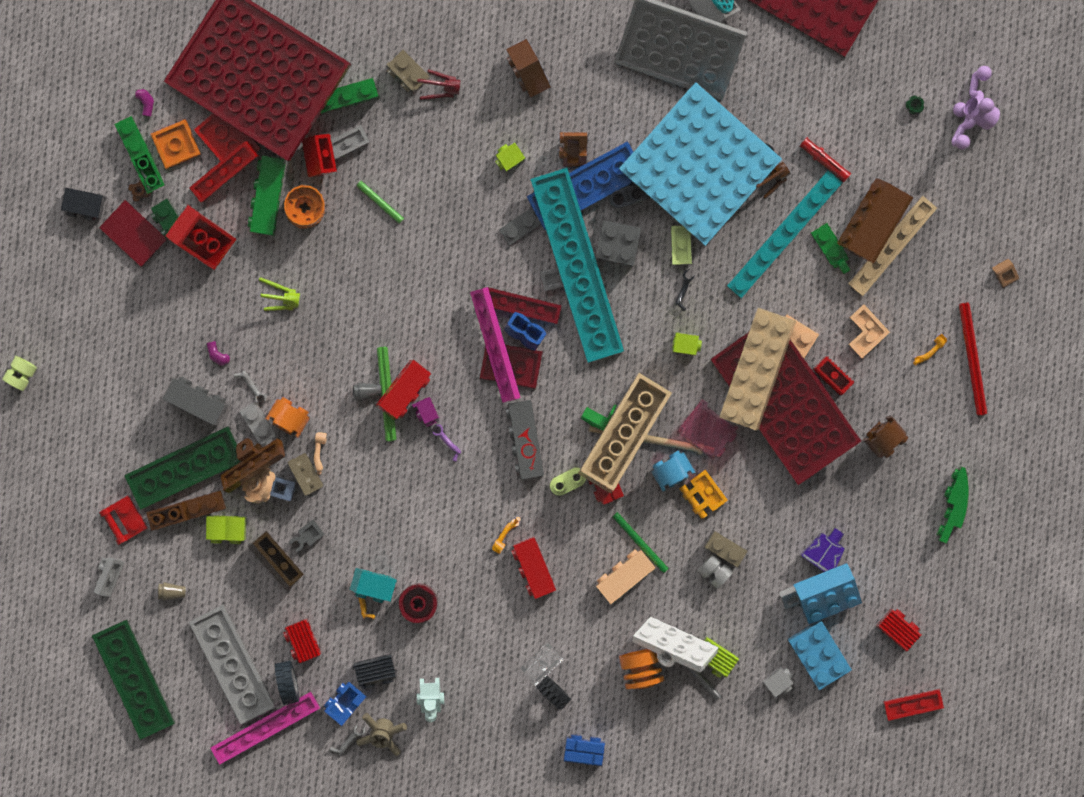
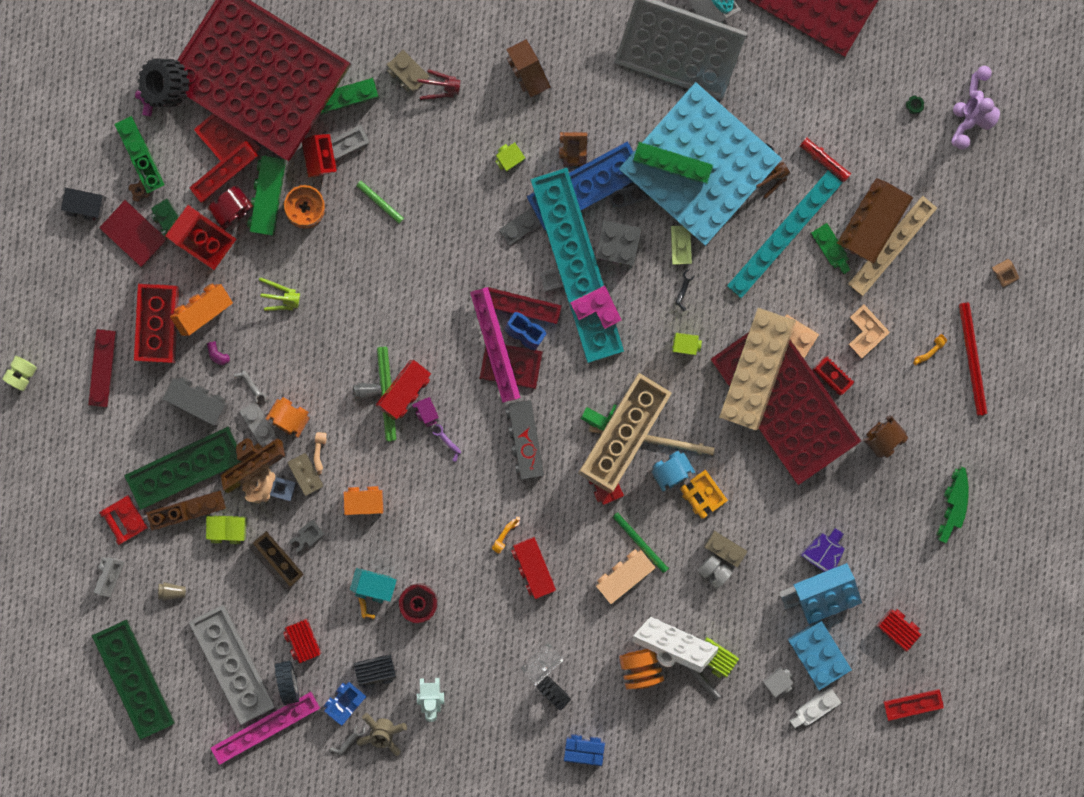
orange tile [151,119,201,169] -> none
yellowish green plate [550,468,586,496] -> none
clear pink panel [677,399,738,460] -> none
none -> dark red plate [88,329,116,407]
none -> red brick [134,284,179,363]
none -> black tyre [137,58,189,107]
none -> orange brick [170,283,233,336]
none -> dark red brick [207,185,253,230]
none -> orange brick [343,486,384,515]
none -> dark pink plate [570,285,622,328]
none -> green brick [632,142,713,185]
none -> white hinge [790,687,841,728]

